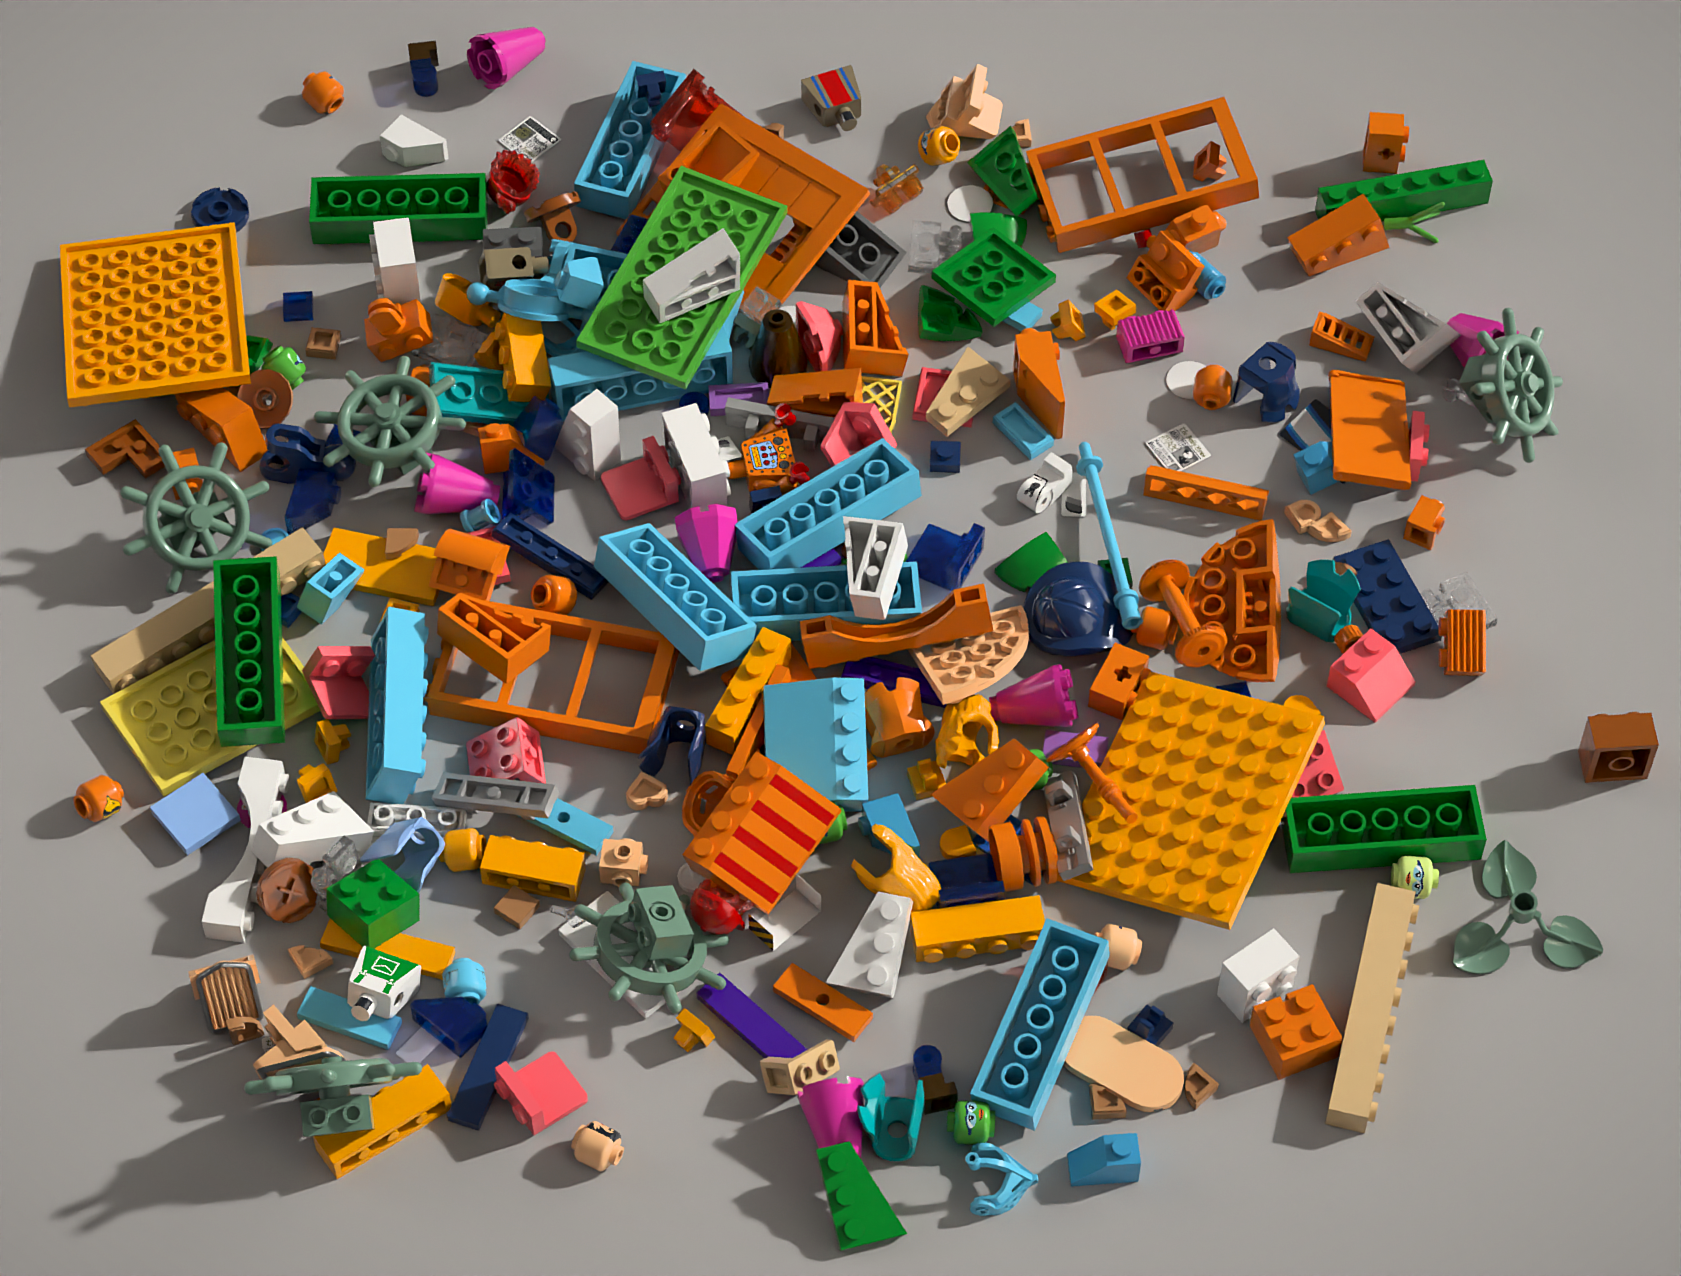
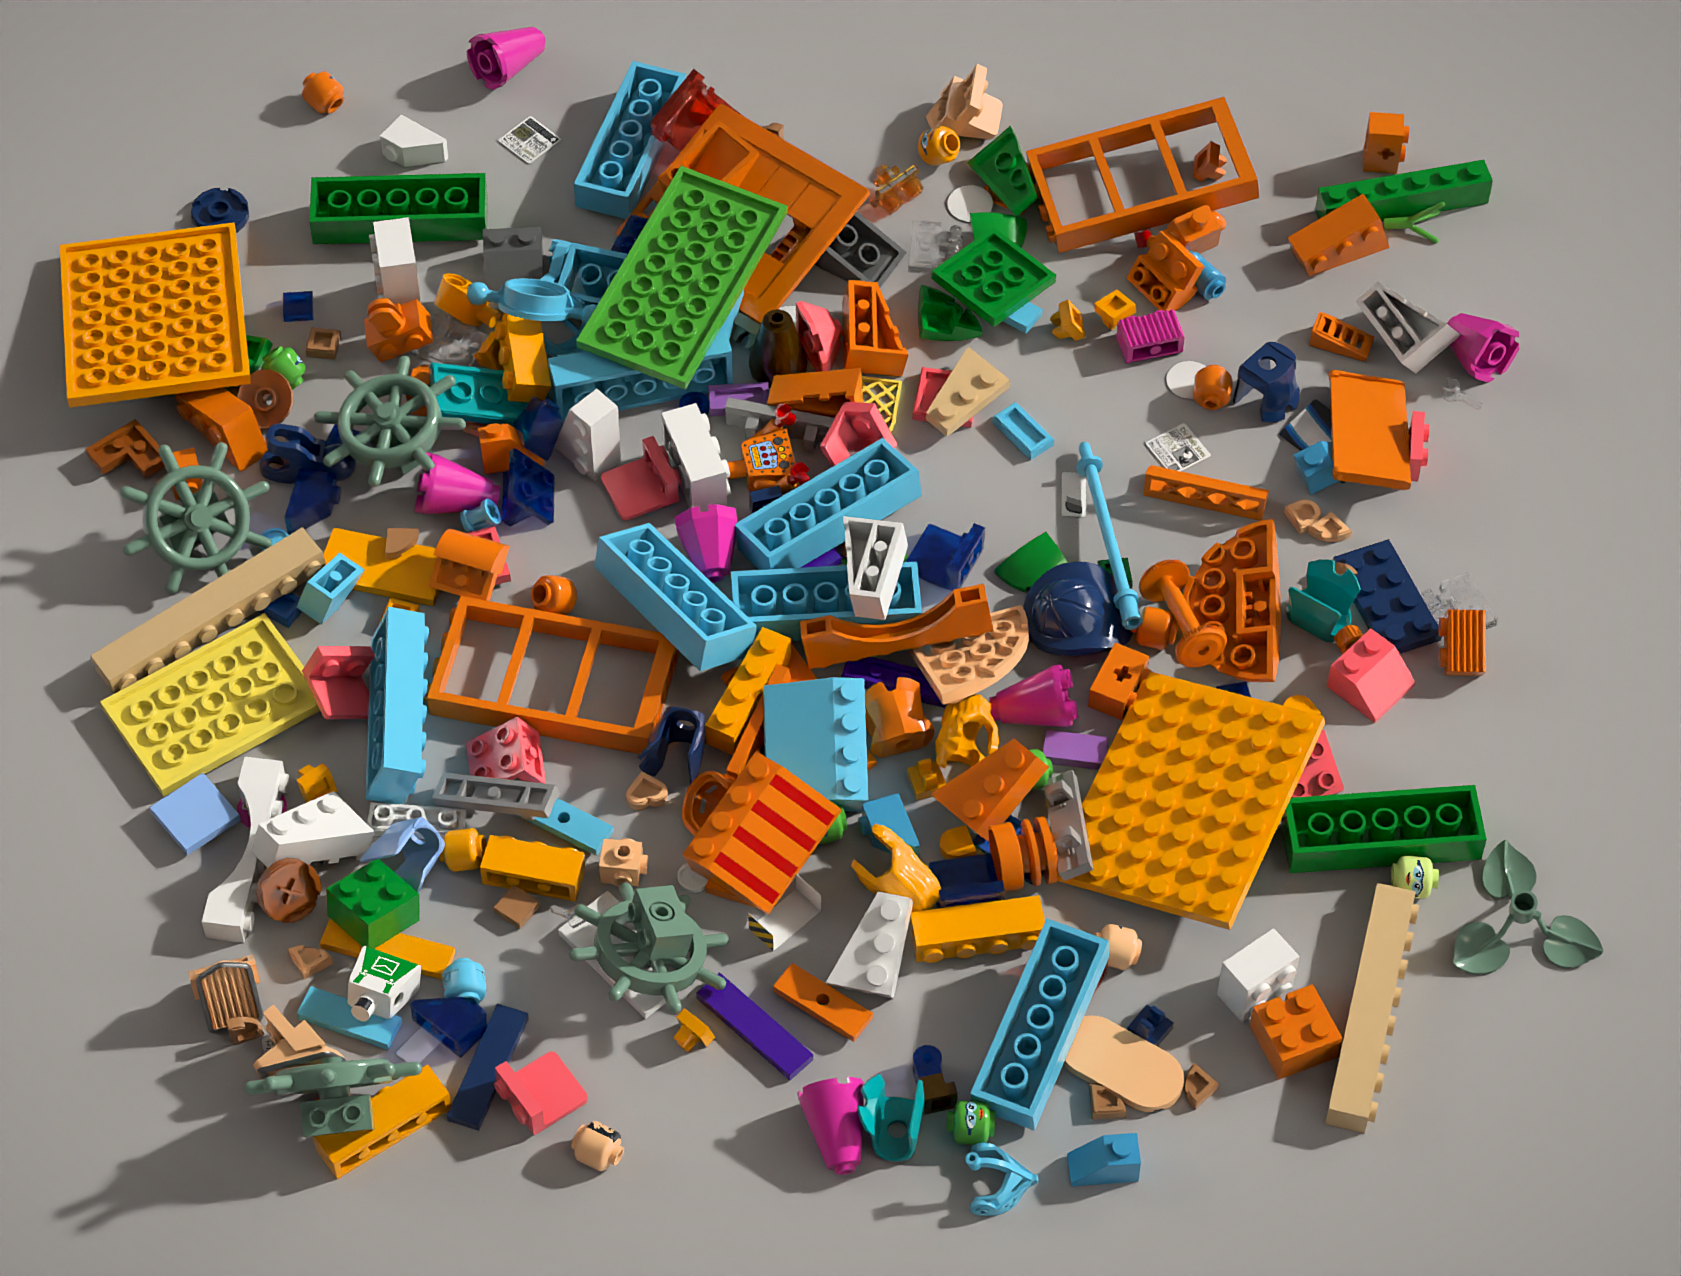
orange head [73,775,124,822] -> none
green brick [213,556,285,747] -> none
clear plate [311,835,362,915] -> none
light orange tile [314,719,351,765] -> none
clear blue leg [408,40,439,97] -> none
orange wedge [437,593,551,684] -> none
dark tan torso [478,247,548,290] -> none
clear red hair [486,150,540,214] -> none
dark blue tile [492,512,609,600] -> none
dark orange tile [524,191,581,242] -> none
medium azure slope [554,257,604,311] -> none
dark blue tile [634,71,666,107] -> none
white wedge [643,228,740,323] -> none
red hair [690,879,755,934] -> none
white sticker [717,436,742,461] -> none
clear tile [739,286,782,325] -> none
tan bracket [759,1040,840,1095] -> none
dark tan torso [801,65,861,131] -> none
green wing [815,1141,907,1251] -> none
dark blue plate [930,441,961,473] -> none
light nougat tile [1012,119,1032,147] -> none
orange slope [1013,328,1065,439] -> none
white leg [1017,452,1073,513] -> none
orange dish [1045,722,1138,824] -> none
orange brick [1403,495,1445,550] -> none
sand green piece [1459,308,1563,463] -> none
dark orange brick [1578,712,1659,783] -> none

